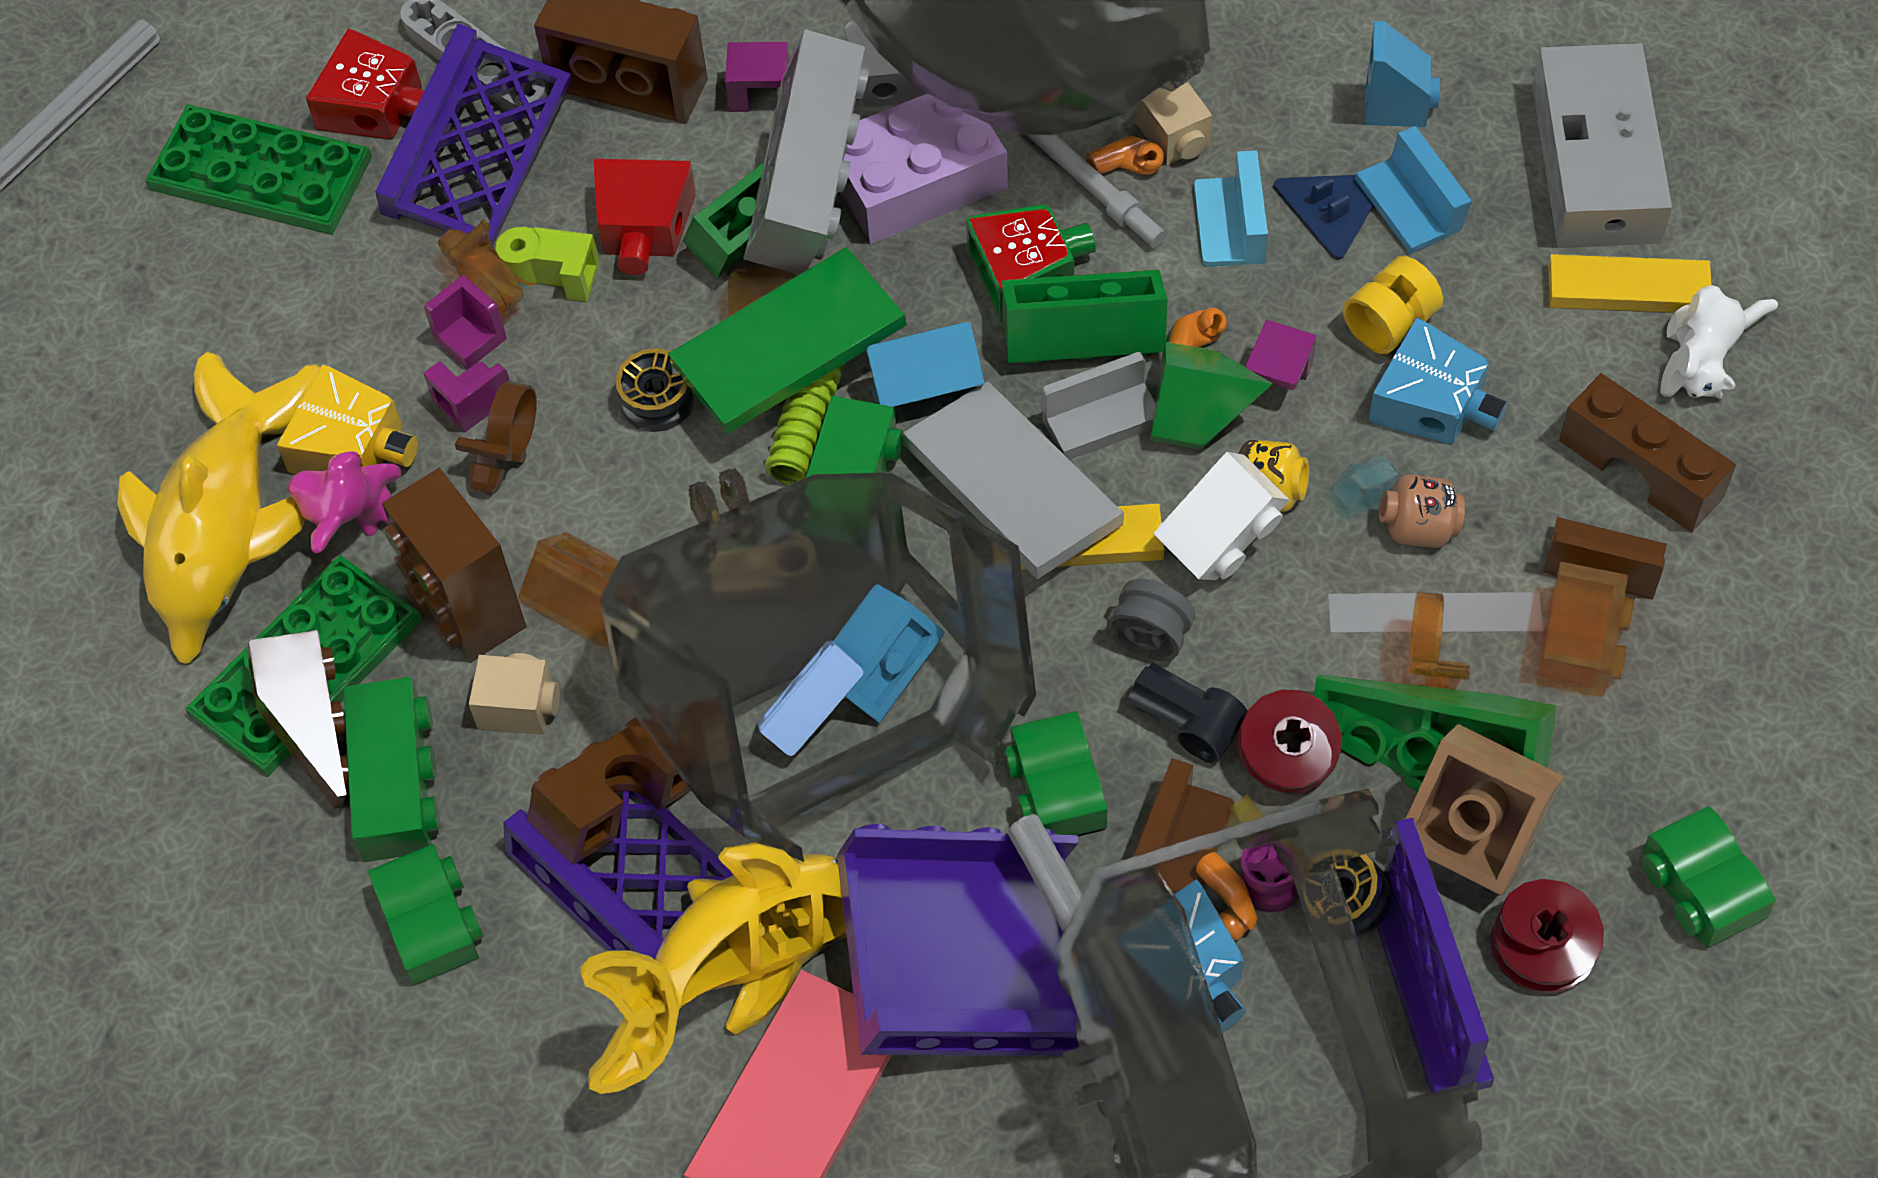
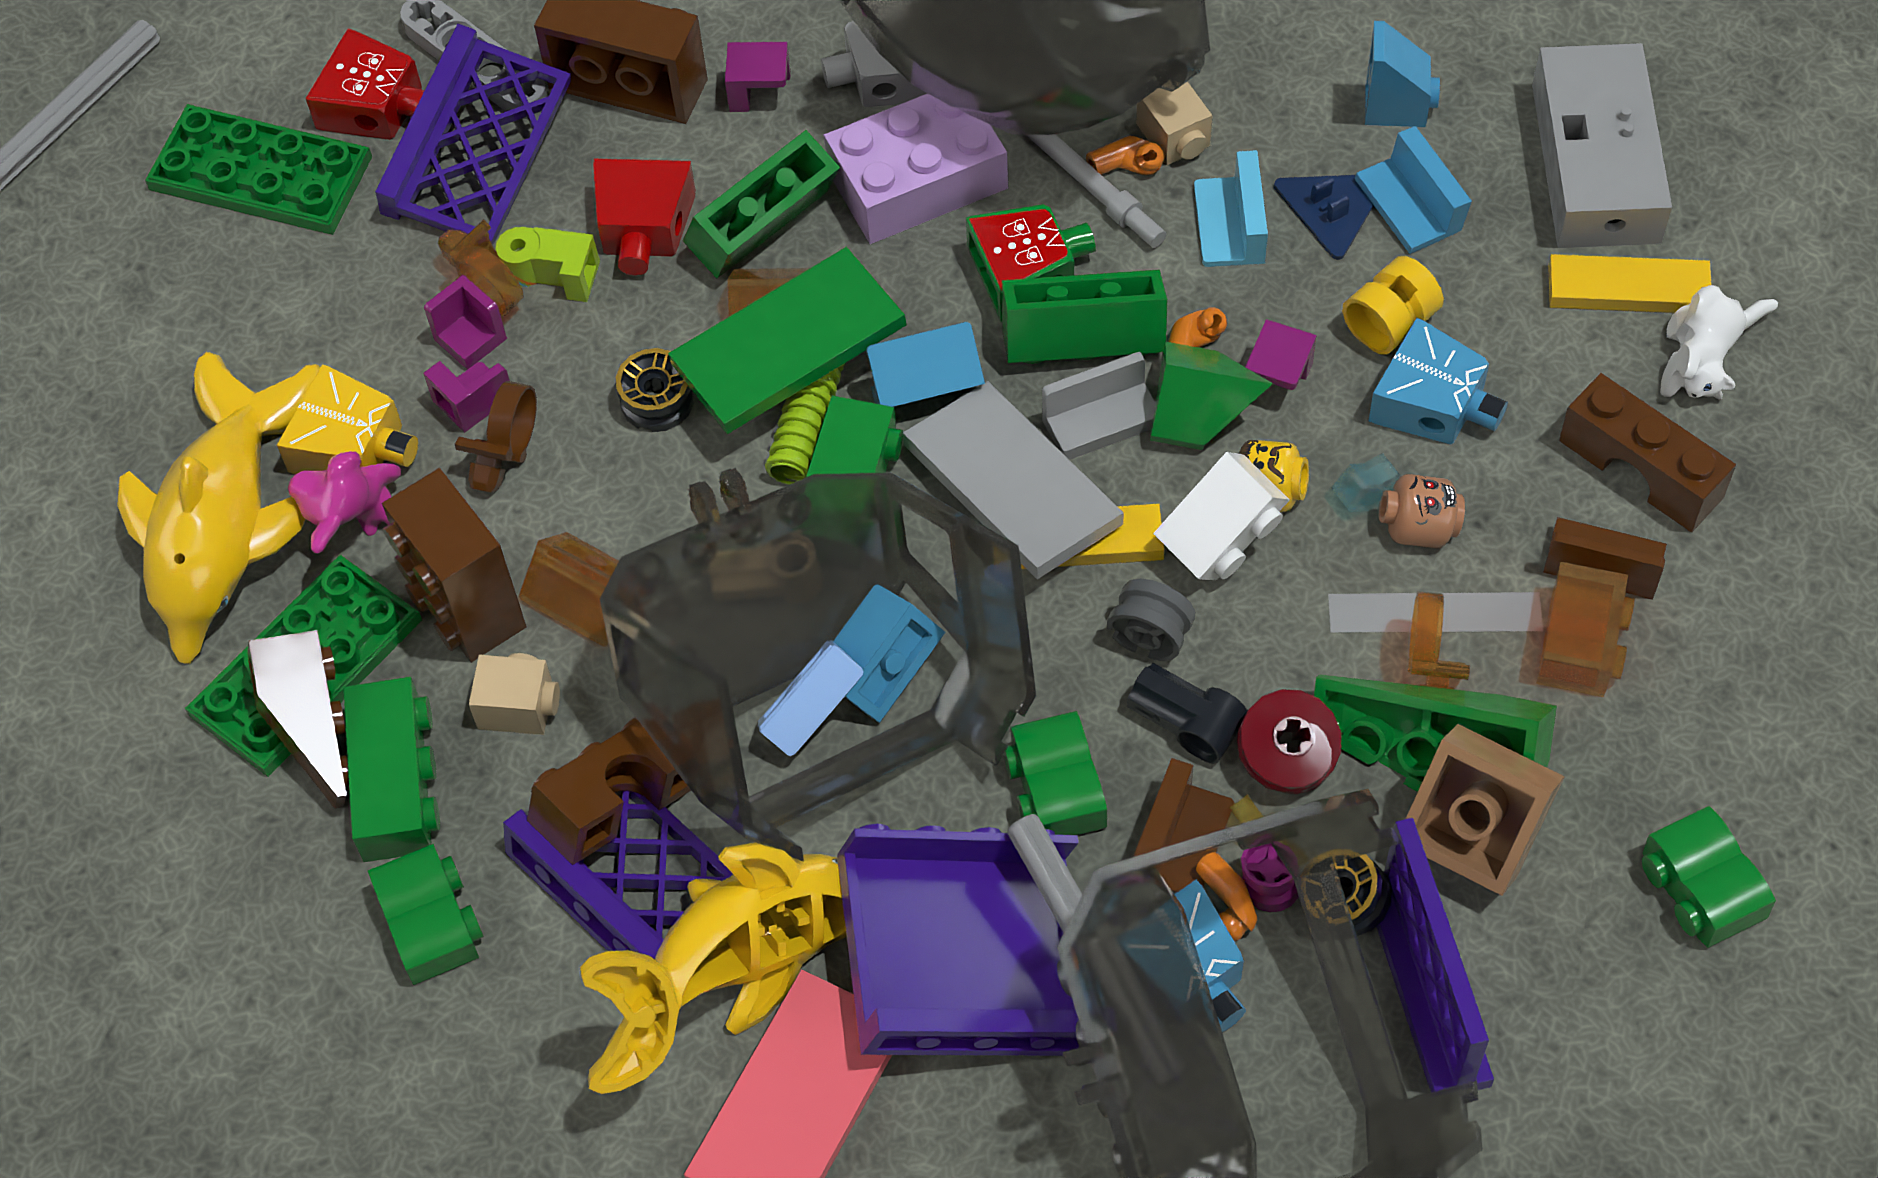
light grey brick [744,29,869,274] -> none
dark red piece [1490,879,1604,993] -> none

